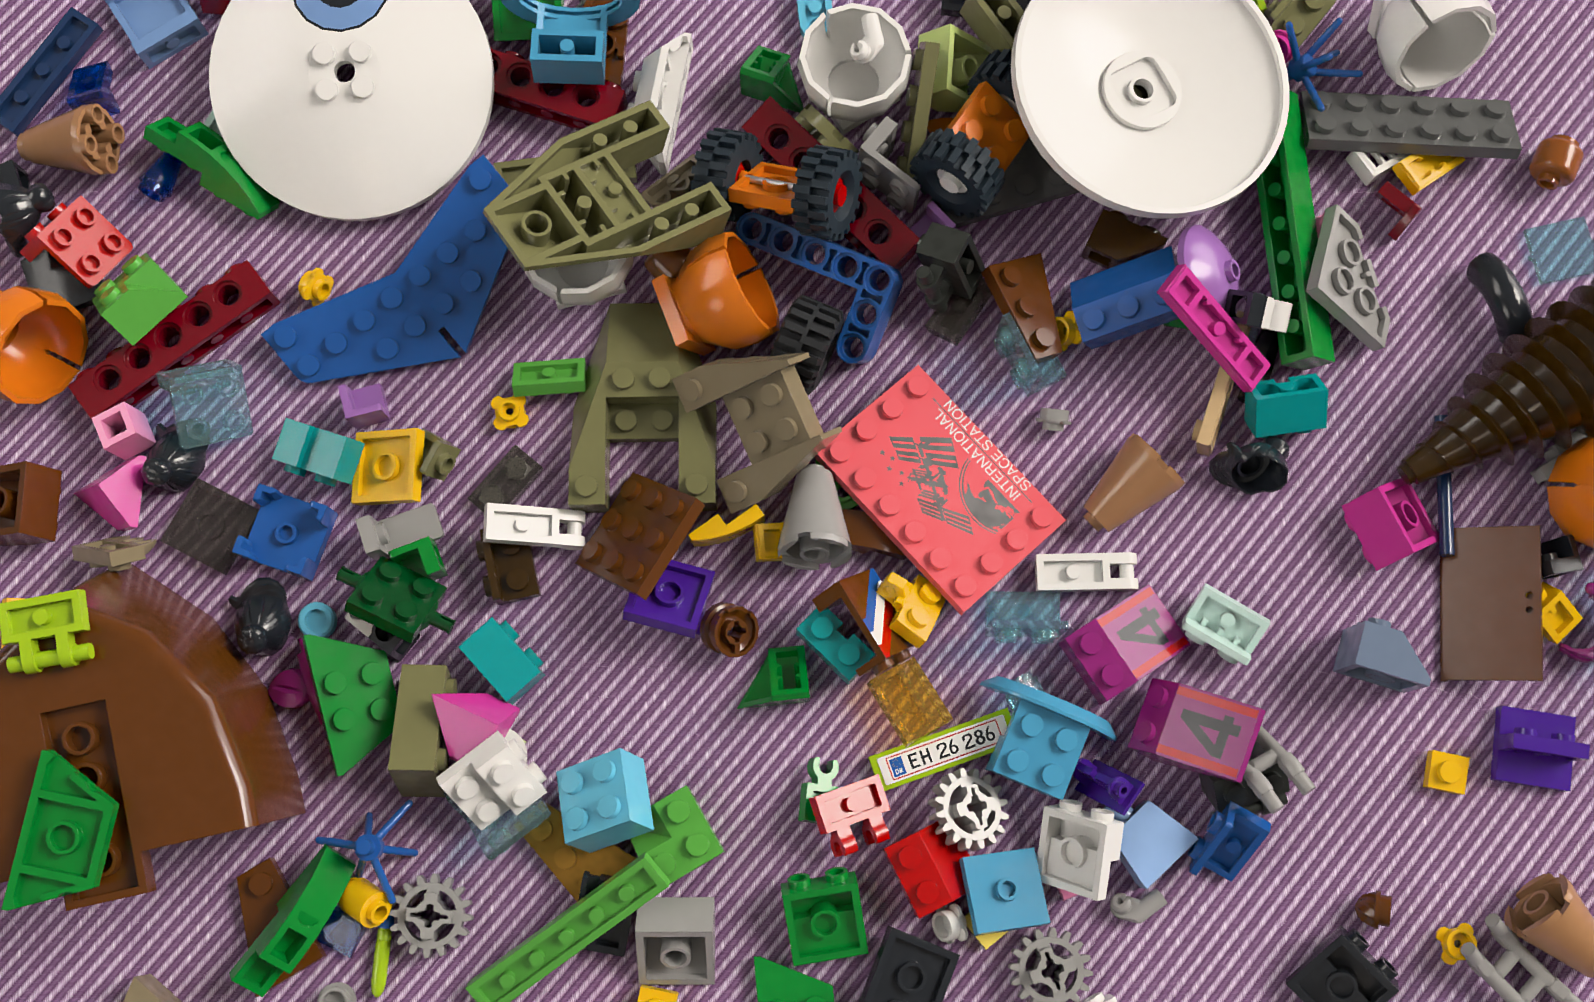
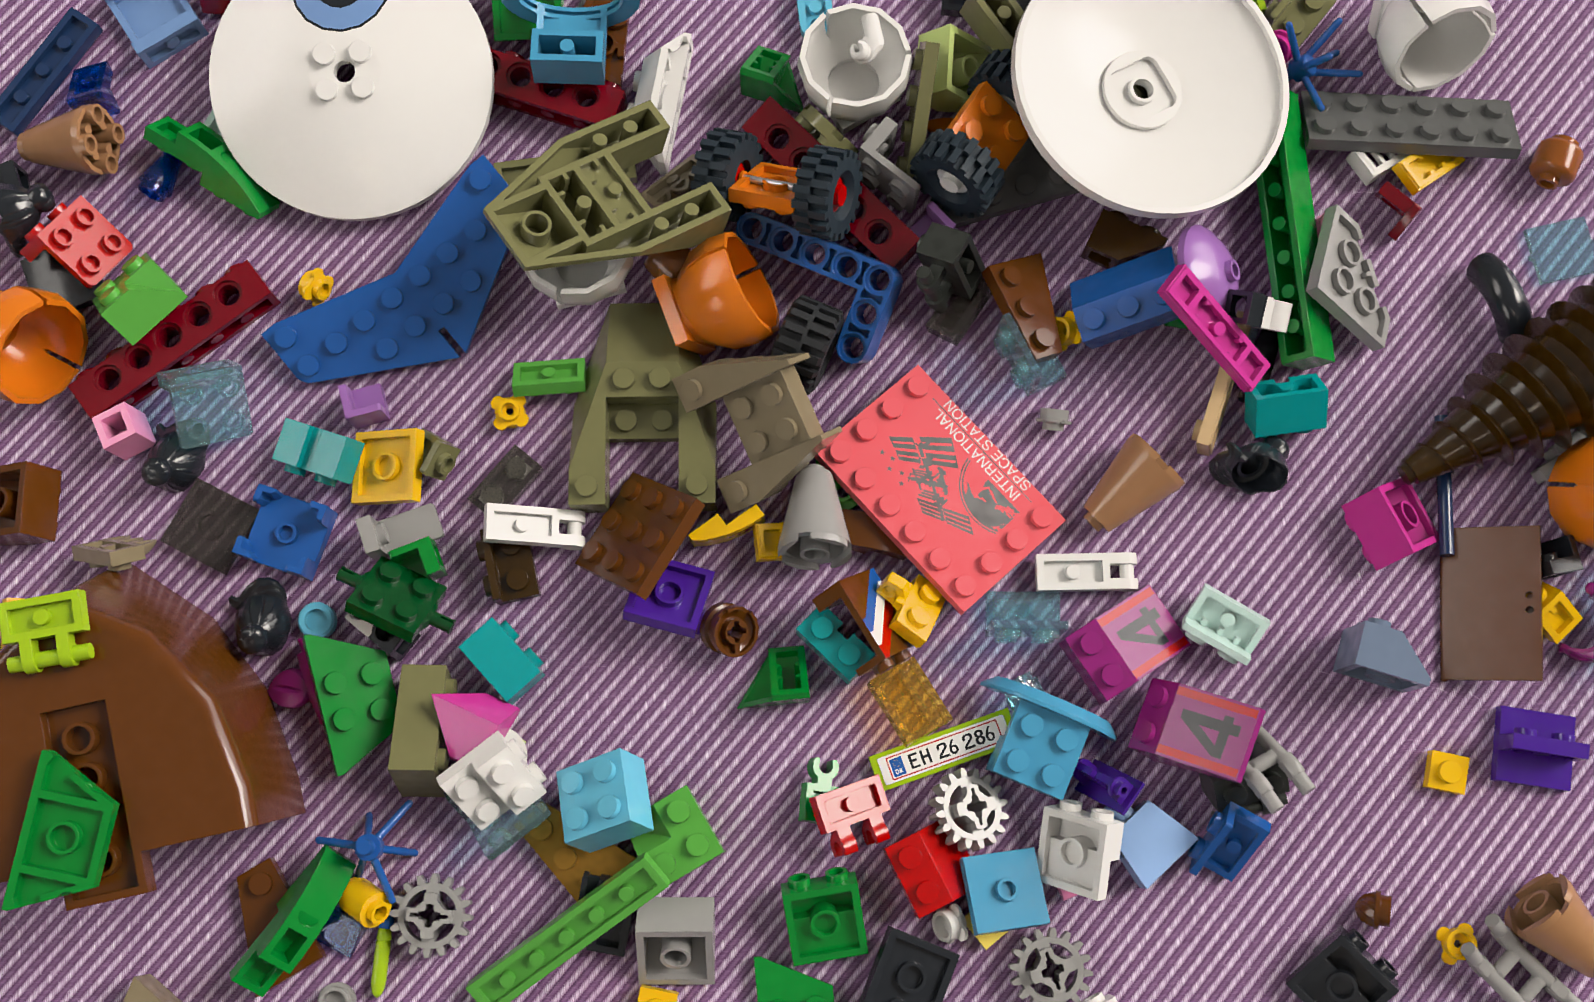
dark pink slope [74,455,147,531] -> none
light grey arm [1110,888,1167,924] -> none

